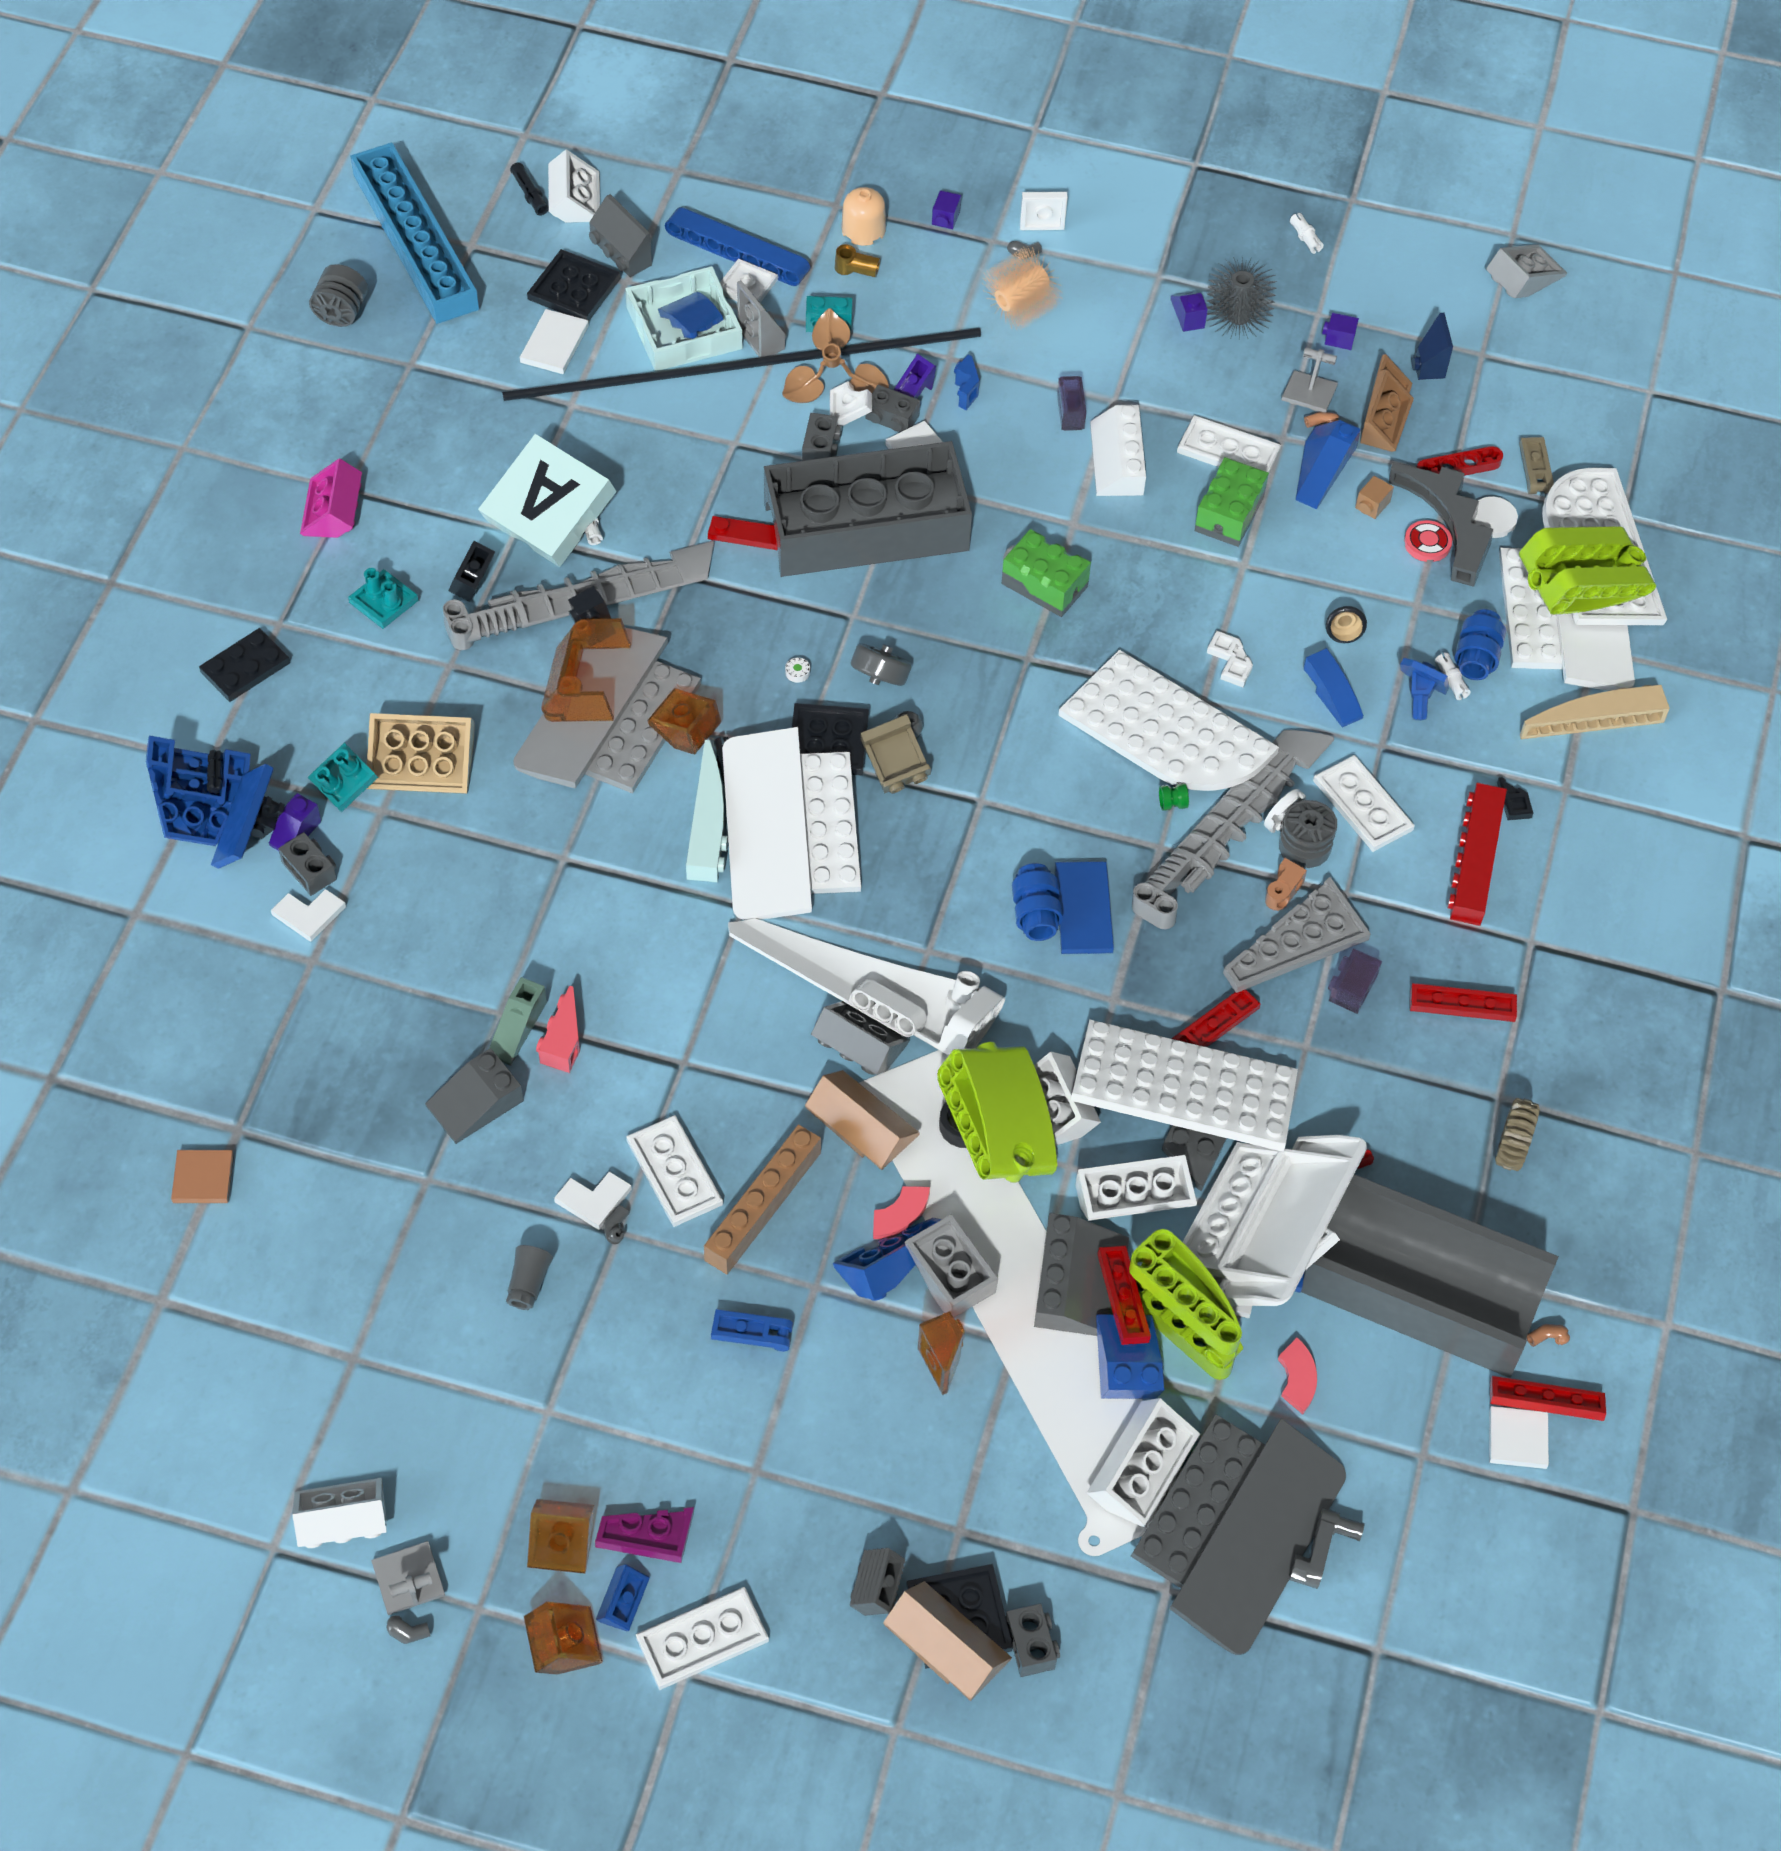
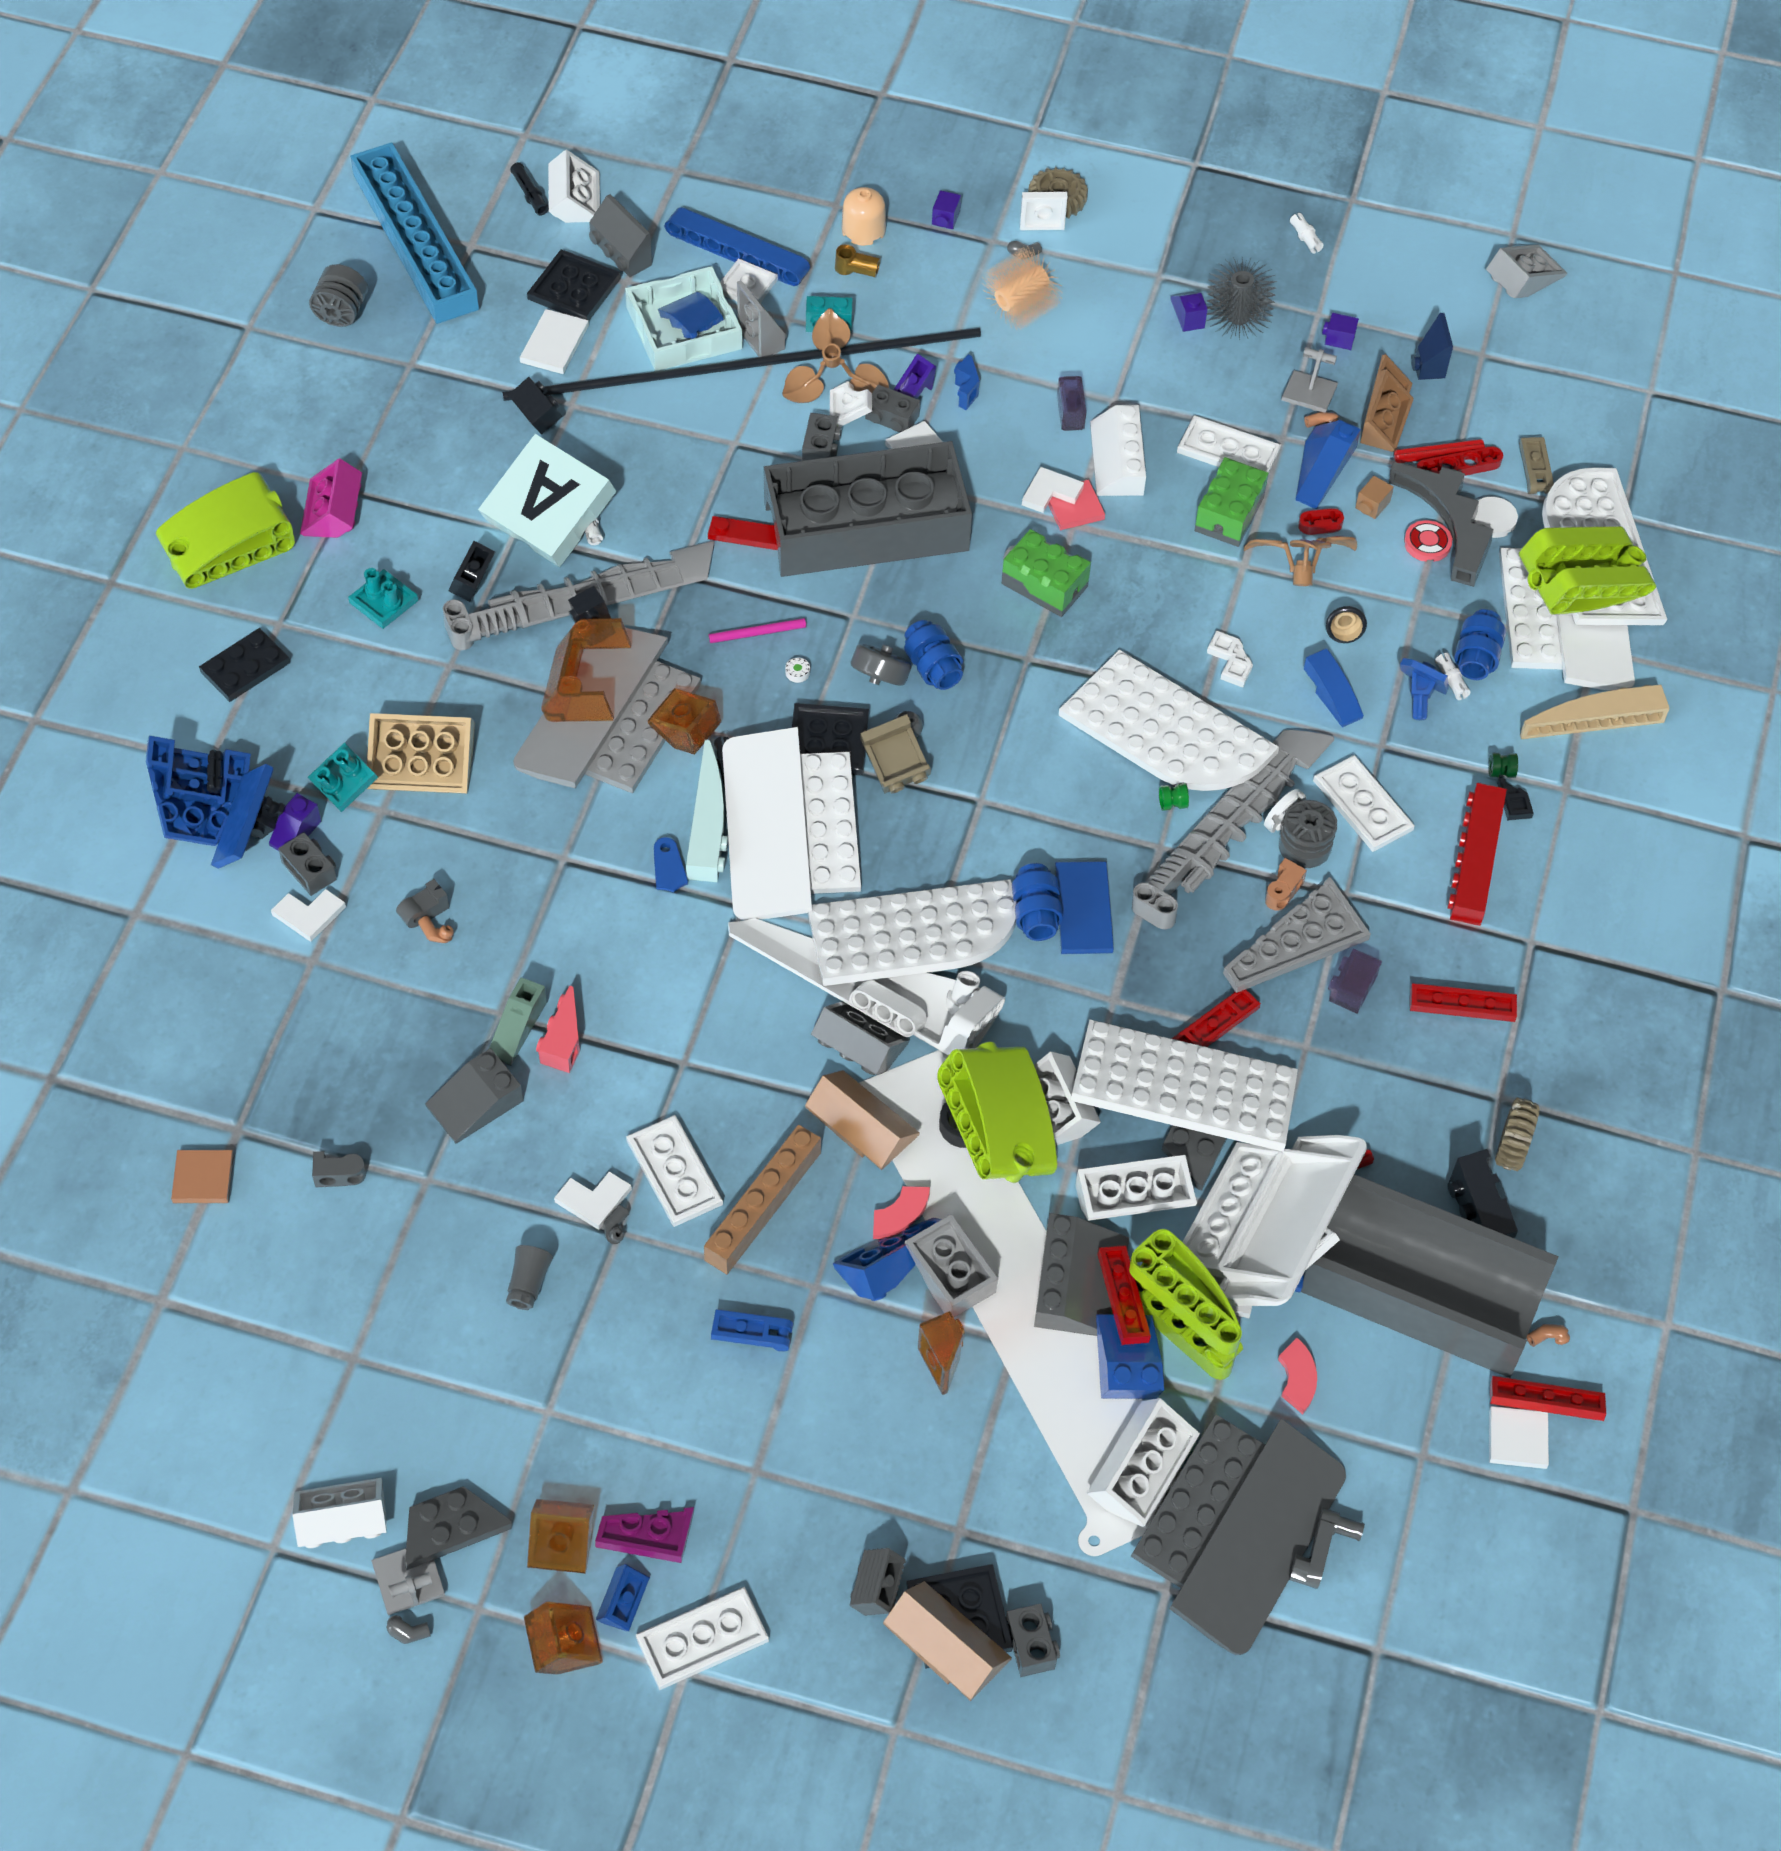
none -> lime panel [156,472,295,589]
none -> dark grey leg [312,1151,366,1188]
none -> dark grey leg [396,879,449,928]
none -> dark grey wing [405,1486,512,1570]
none -> nougat arm [418,916,454,944]
none -> black brick [508,377,563,435]
none -> blue piece [654,837,688,893]
none -> dark pink bar [708,618,806,644]
none -> white plate [808,879,1017,986]
none -> blue piece [904,620,963,690]
none -> white tile [1021,467,1084,513]
none -> dark tan gear [1028,166,1088,219]
none -> coral tile [1048,480,1105,530]
none -> medium nougat plant [1244,536,1357,586]
none -> red beam [1298,508,1344,535]
none -> red axle [1394,439,1485,463]
none -> black wedge [1448,1149,1518,1239]
none -> dark green wheel [1488,752,1518,778]

